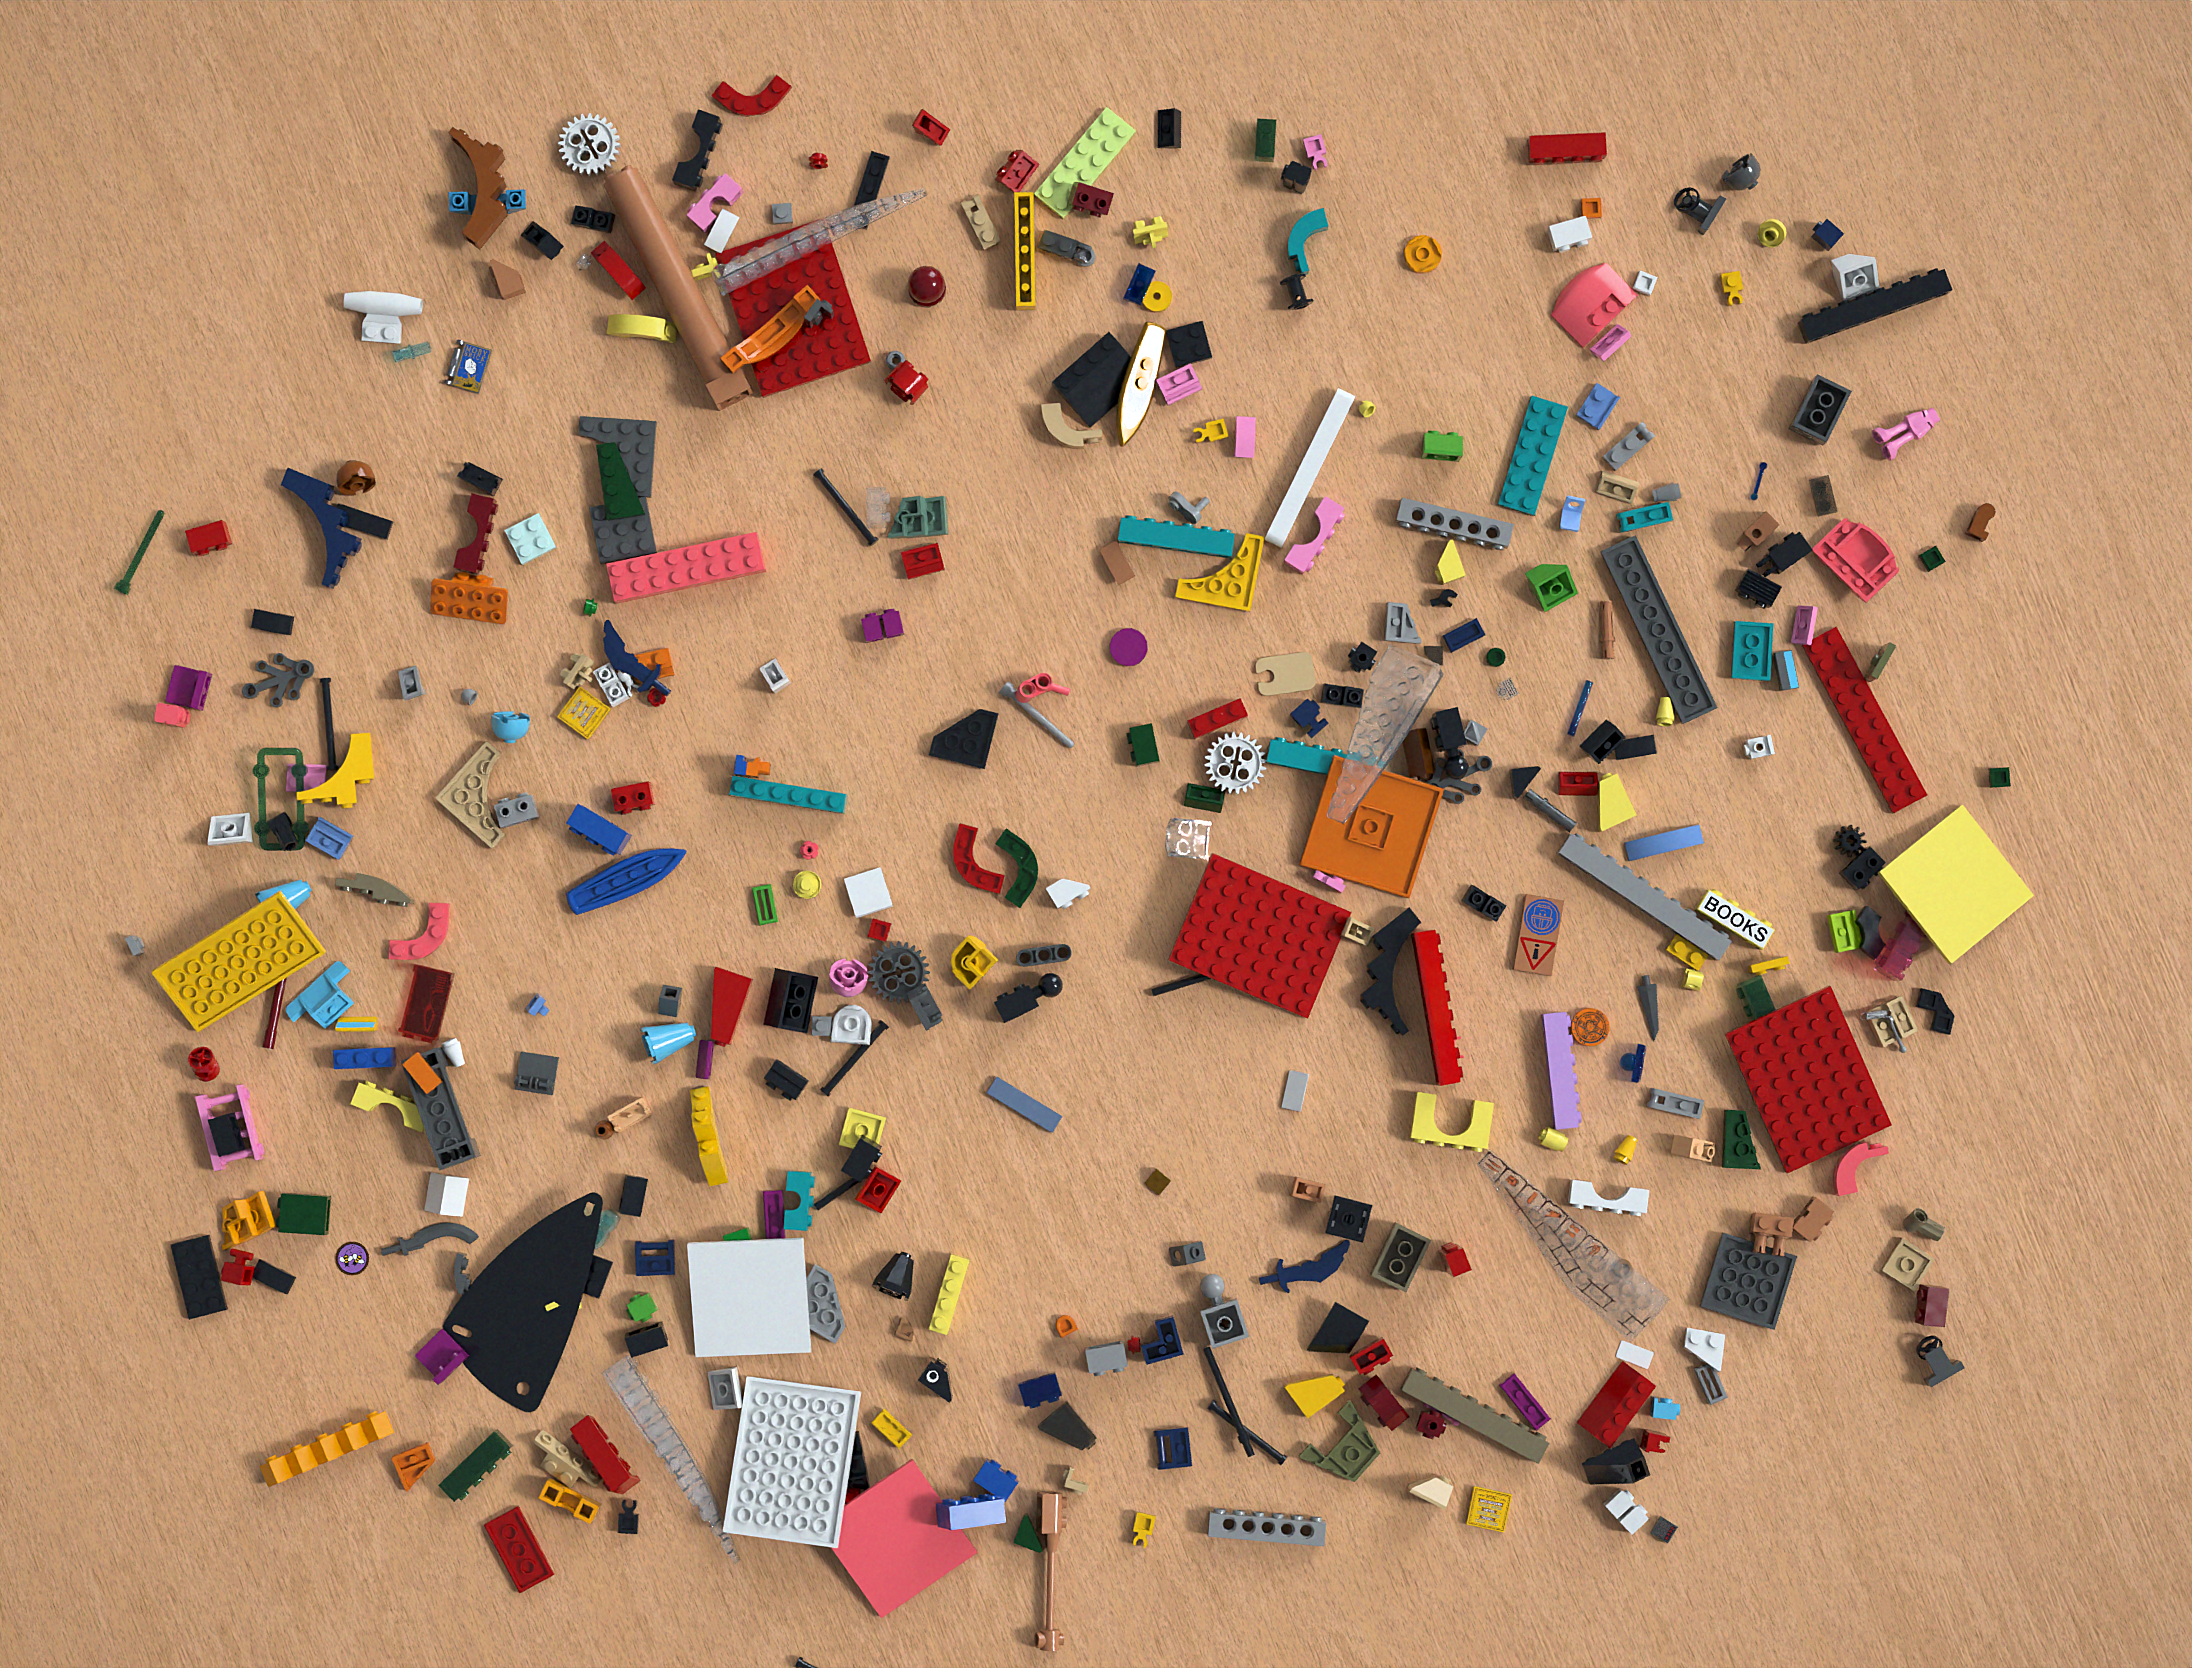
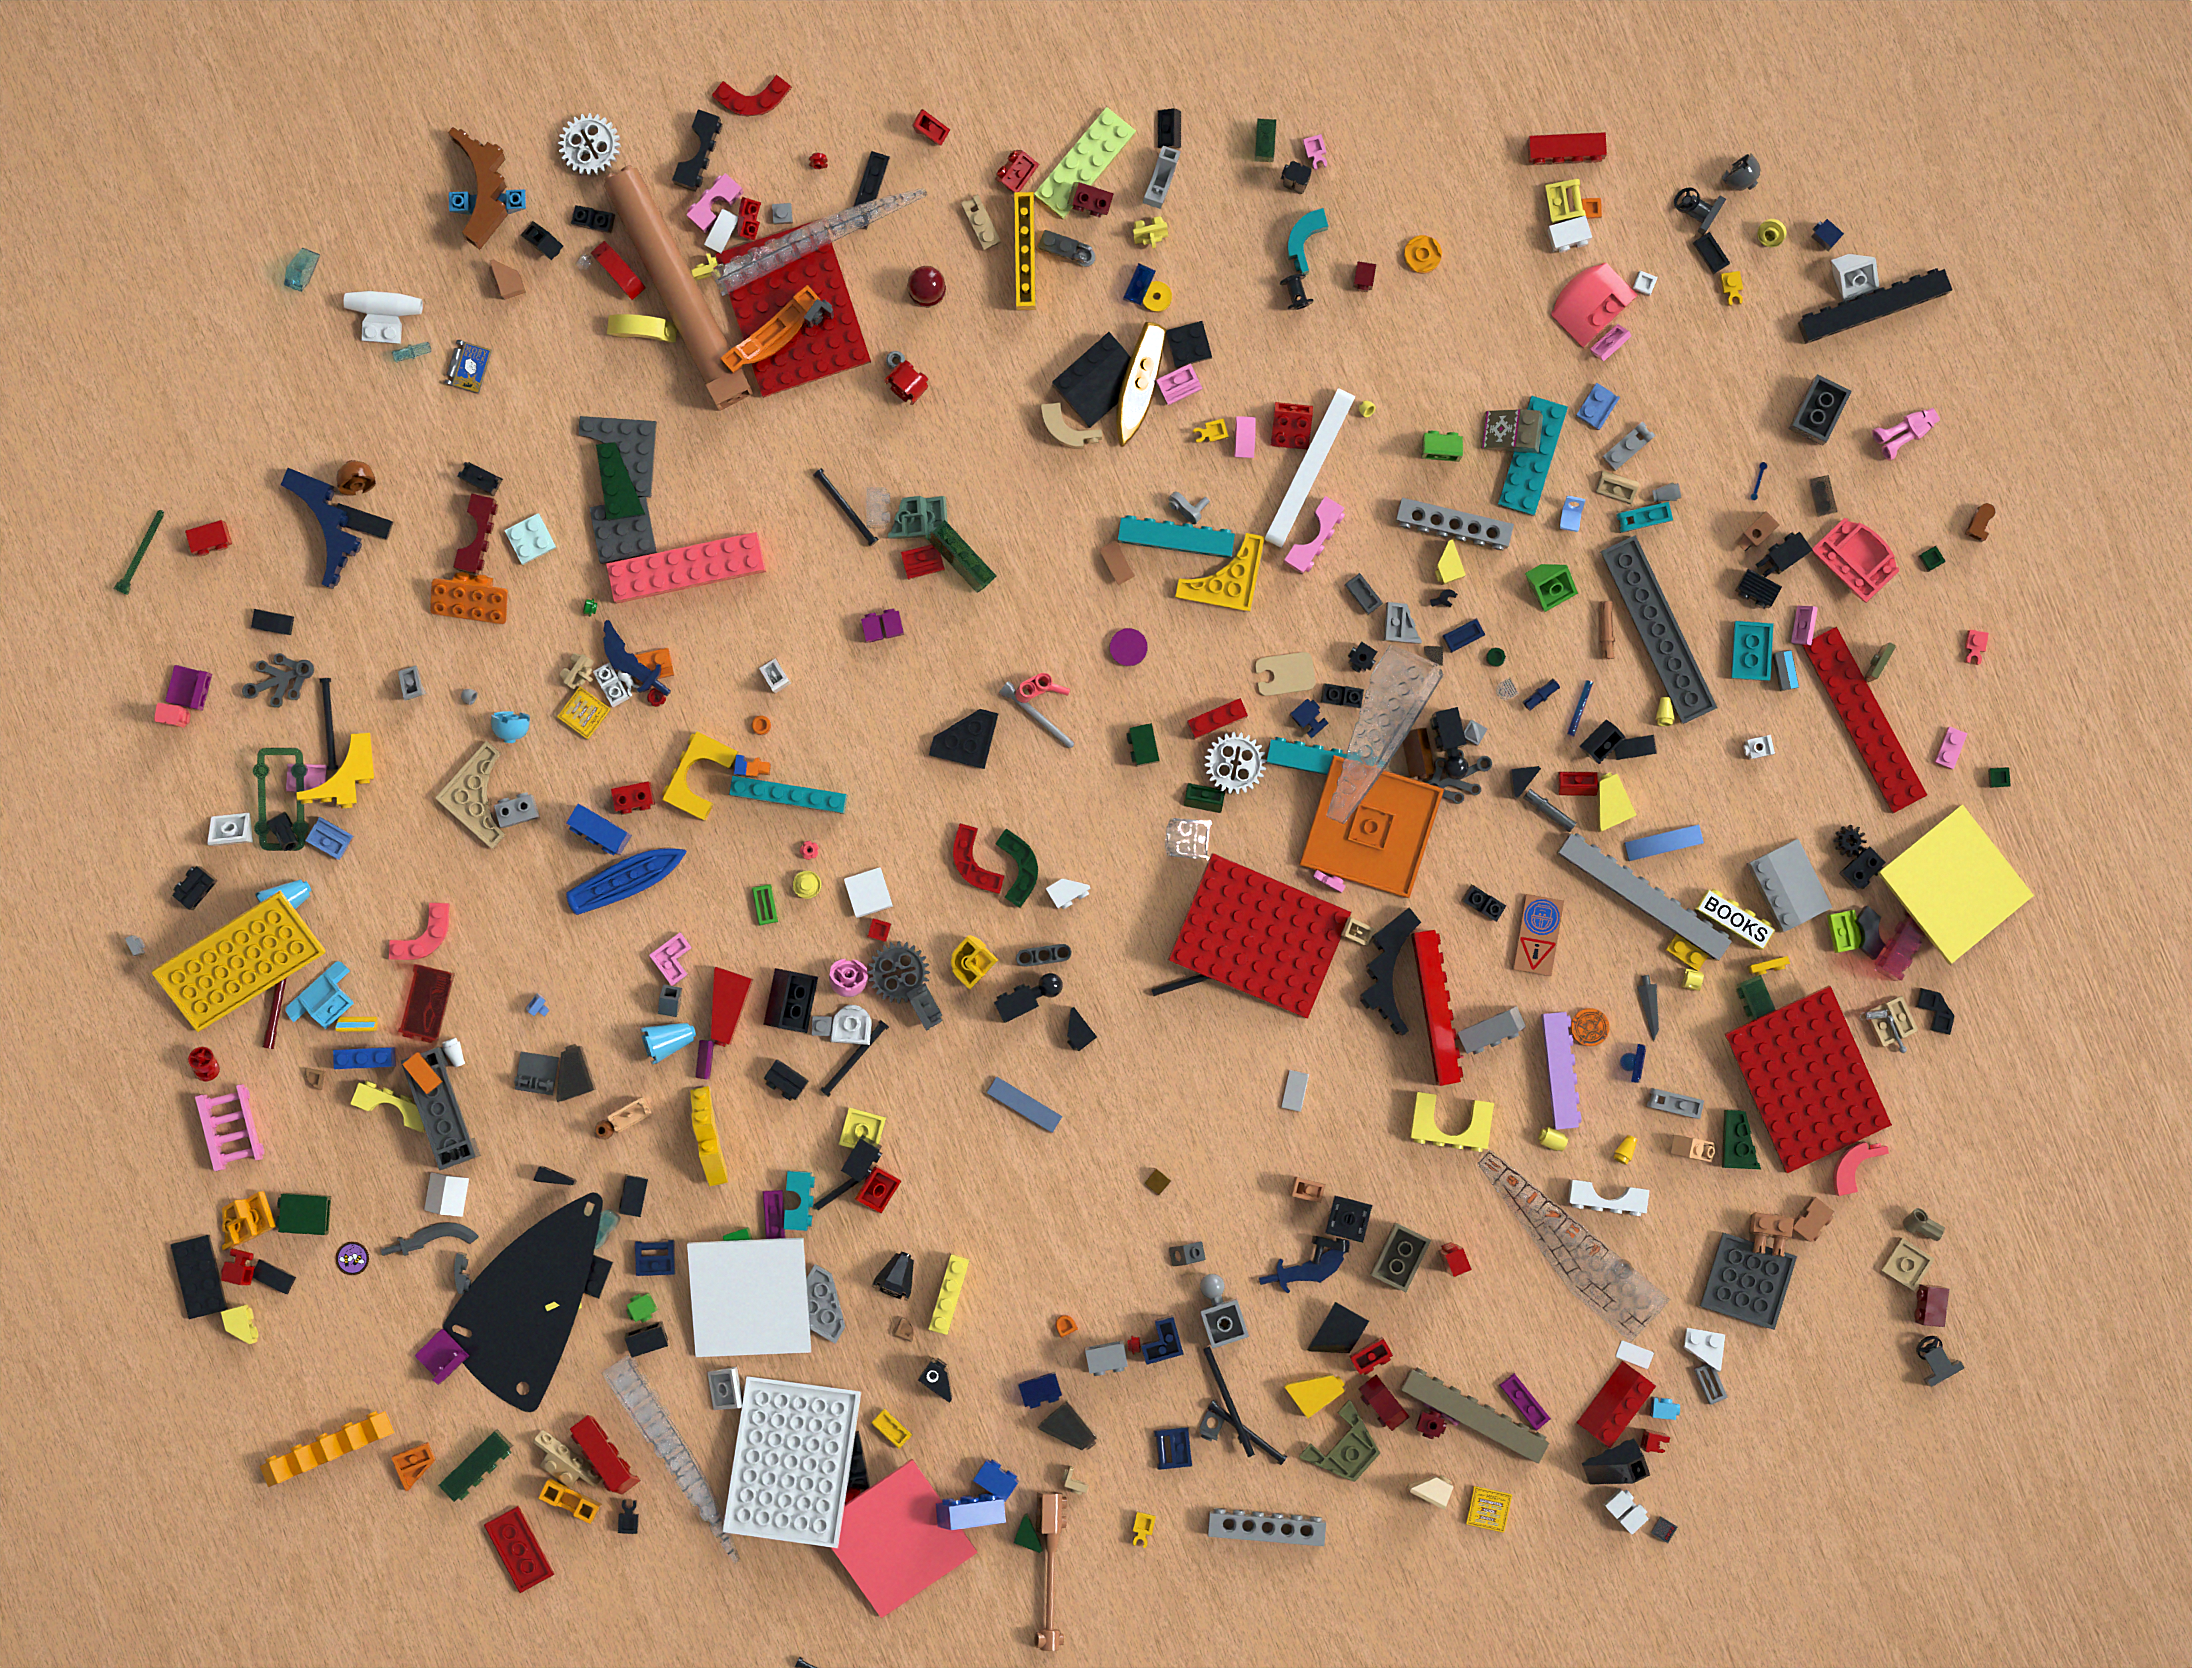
black hinge [208,1112,246,1157] -> none
dark tan slope [335,873,414,907] -> none
none -> black brick [172,866,217,910]
none -> light yellow slope [221,1304,258,1344]
none -> clear light blue slope [284,248,320,292]
none -> medium nougat tile [305,1068,326,1090]
none -> black slope [533,1166,577,1186]
none -> clear smoke slope [556,1044,597,1102]
none -> bright pink plate [649,932,692,986]
none -> yellow arch [662,731,739,821]
none -> red slope [737,197,761,240]
none -> orange tile [752,716,771,735]
none -> clear green brick [925,520,997,593]
none -> black slope [1067,1007,1097,1051]
none -> light grey arch [1143,146,1181,209]
none -> dark grey bracket [1199,1410,1224,1441]
none -> red bracket [1271,402,1313,450]
none -> black piece [1311,1235,1350,1265]
none -> dark grey plate [1345,573,1383,615]
none -> dark red brick [1353,261,1376,292]
none -> light grey wedge [1458,1006,1526,1055]
none -> dark tan slope [1481,409,1543,453]
none -> dark blue pin [1523,679,1560,711]
none -> light yellow plate [1545,179,1586,224]
none -> black tile [1693,232,1730,274]
none -> light grey slope [1747,839,1832,933]
none -> bright pink plate [1934,727,1967,769]
none -> coral plate [1965,630,1989,665]

